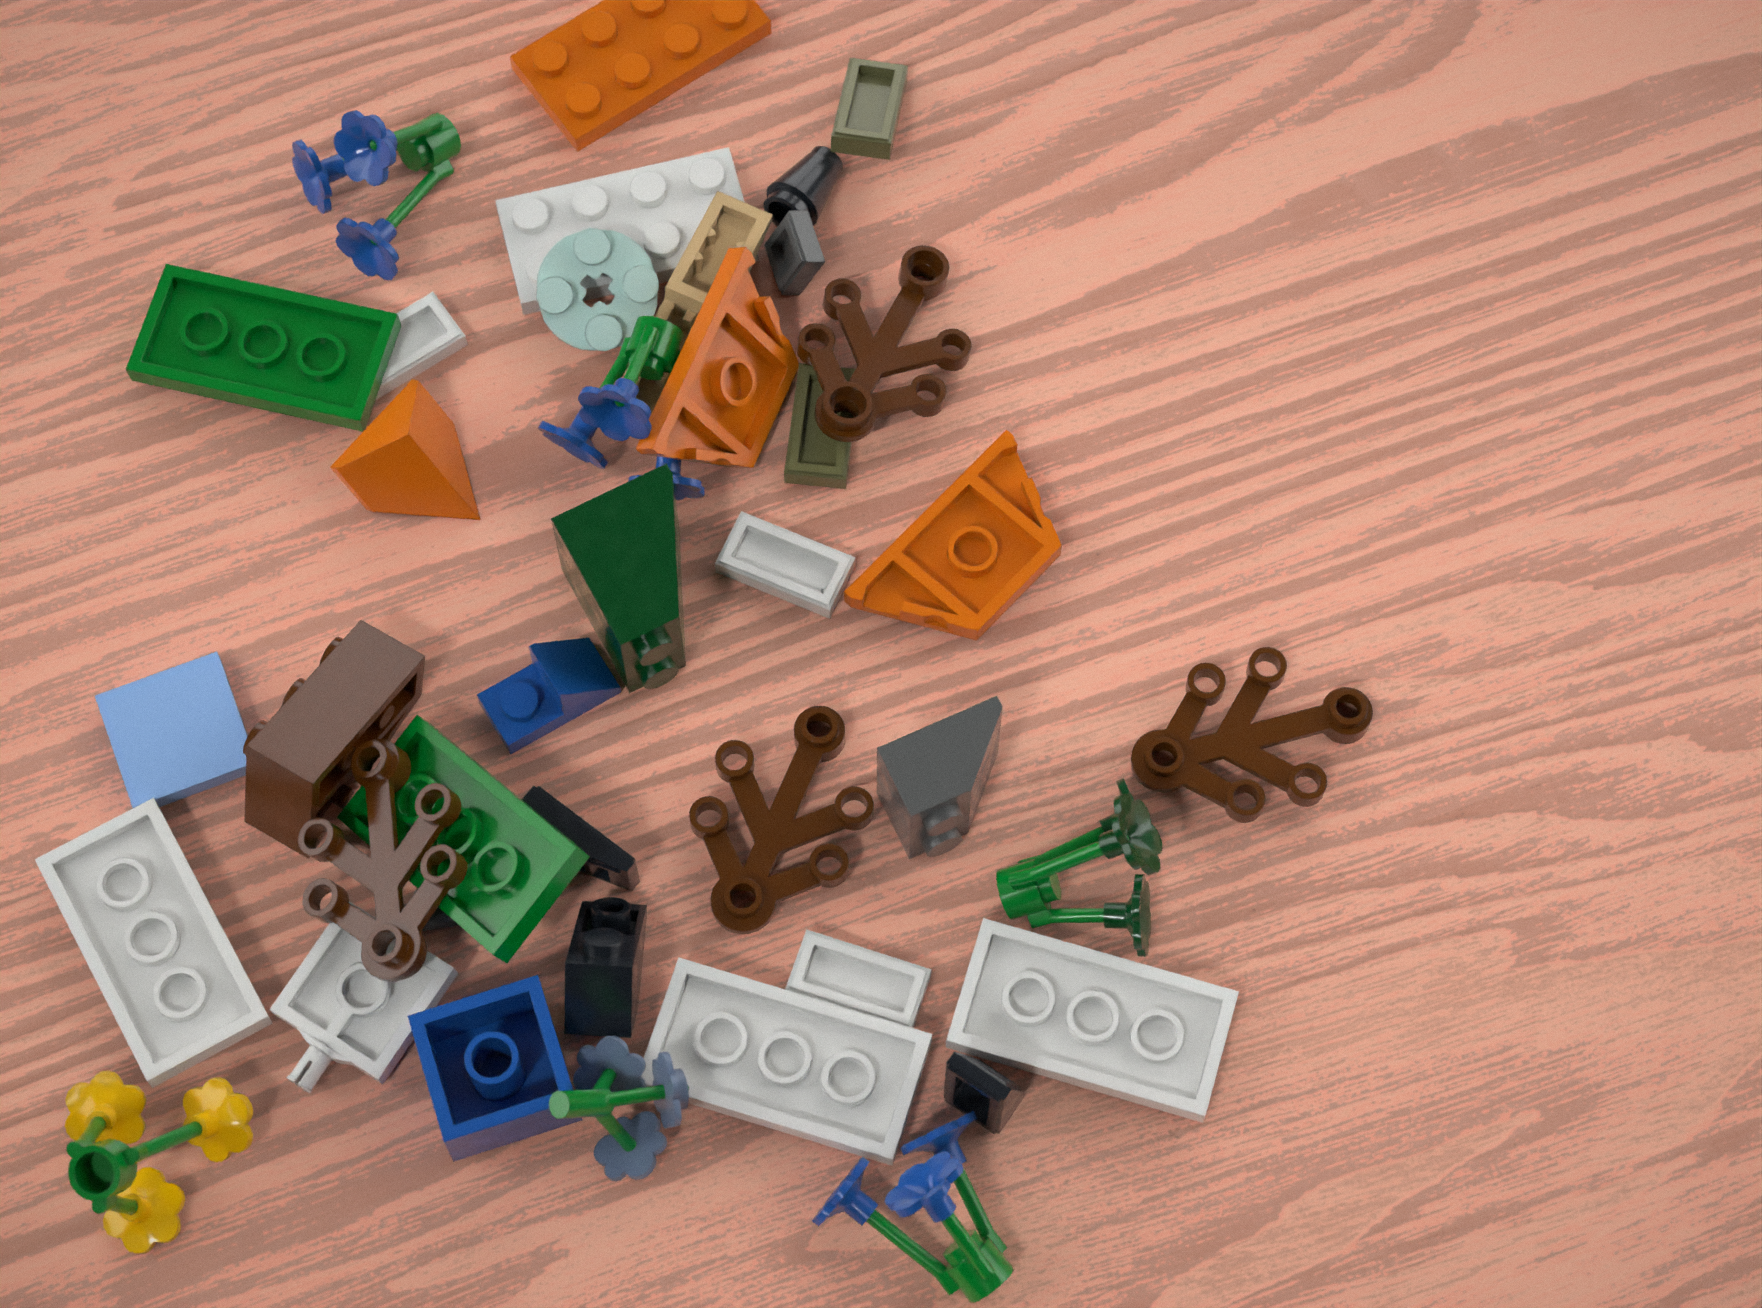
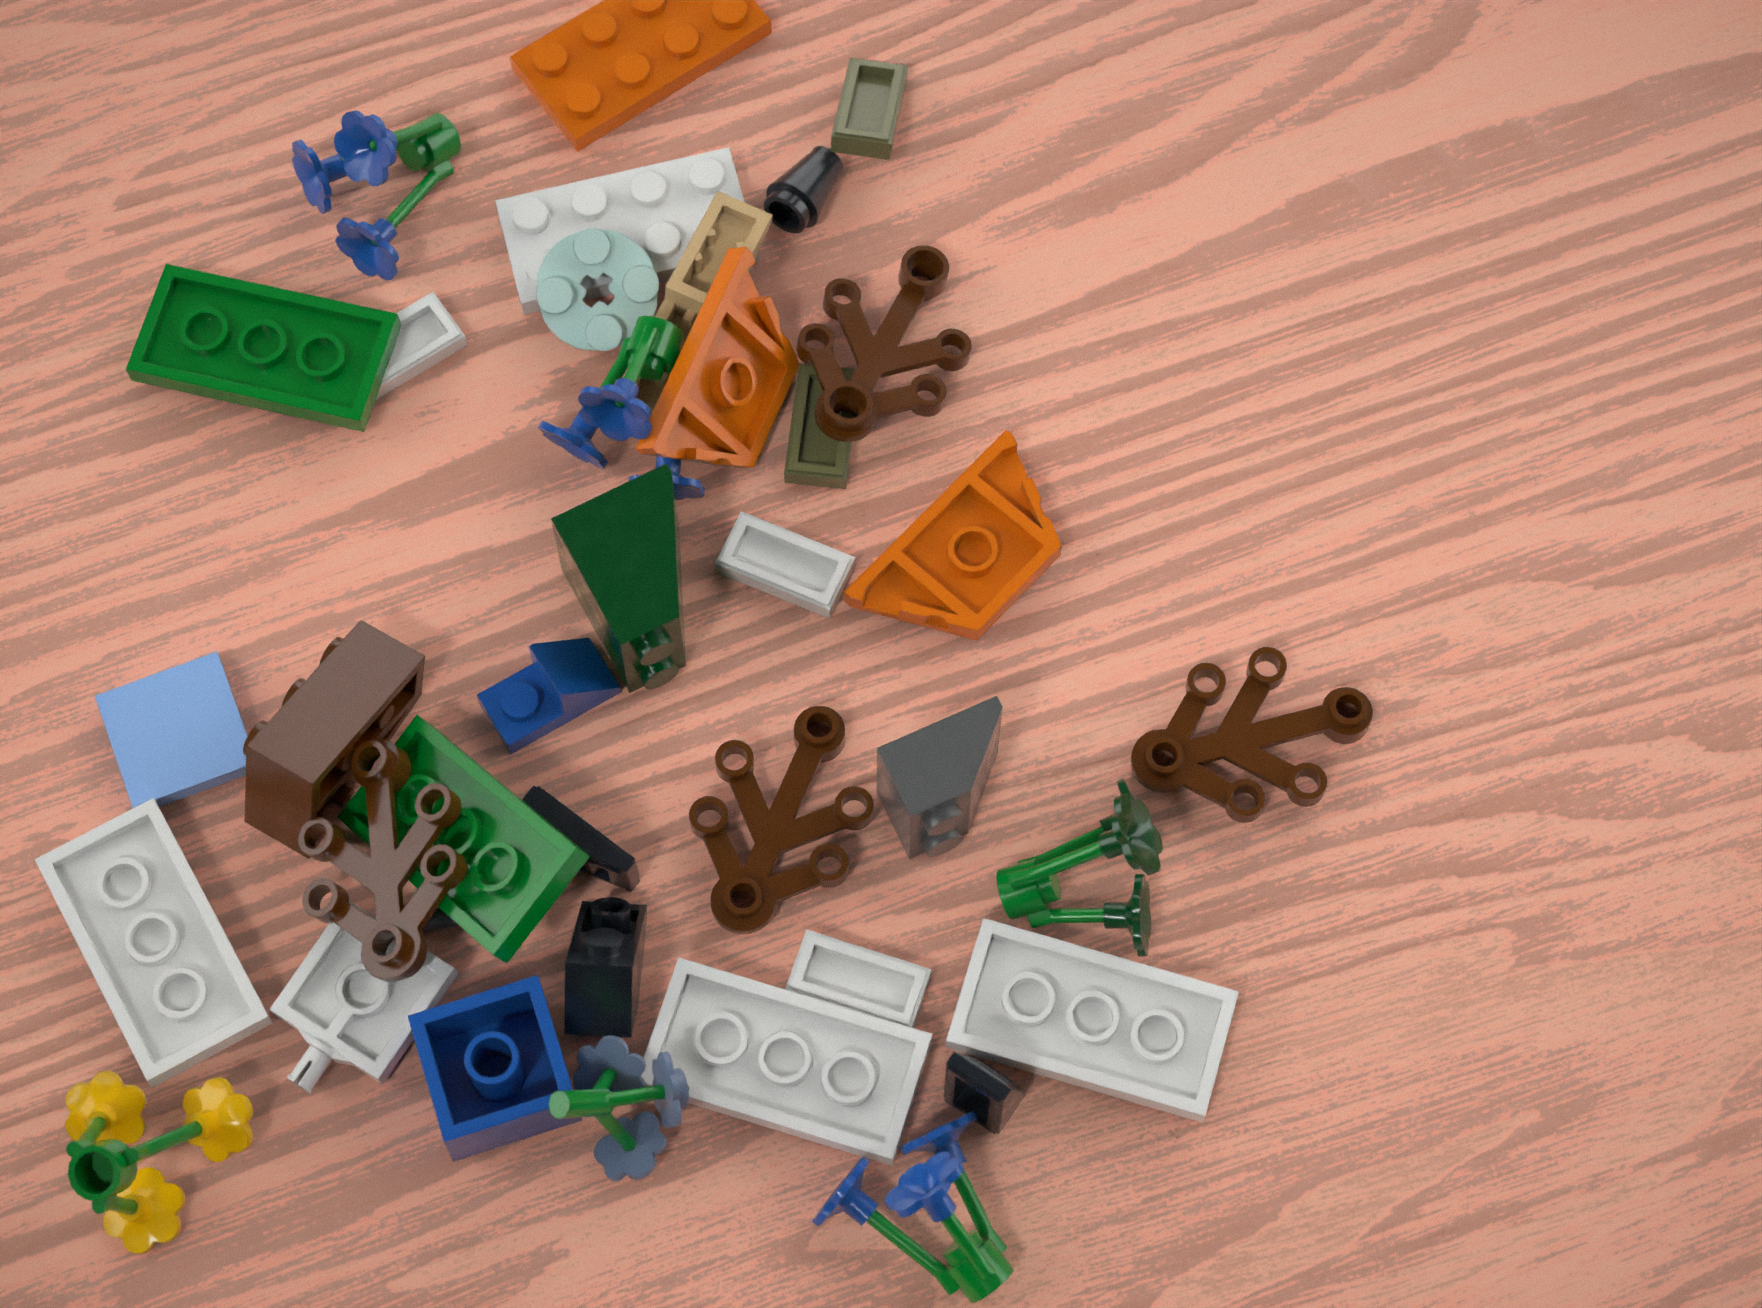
orange slope [330,379,481,520] -> none
dark grey tile [764,210,825,295] -> none

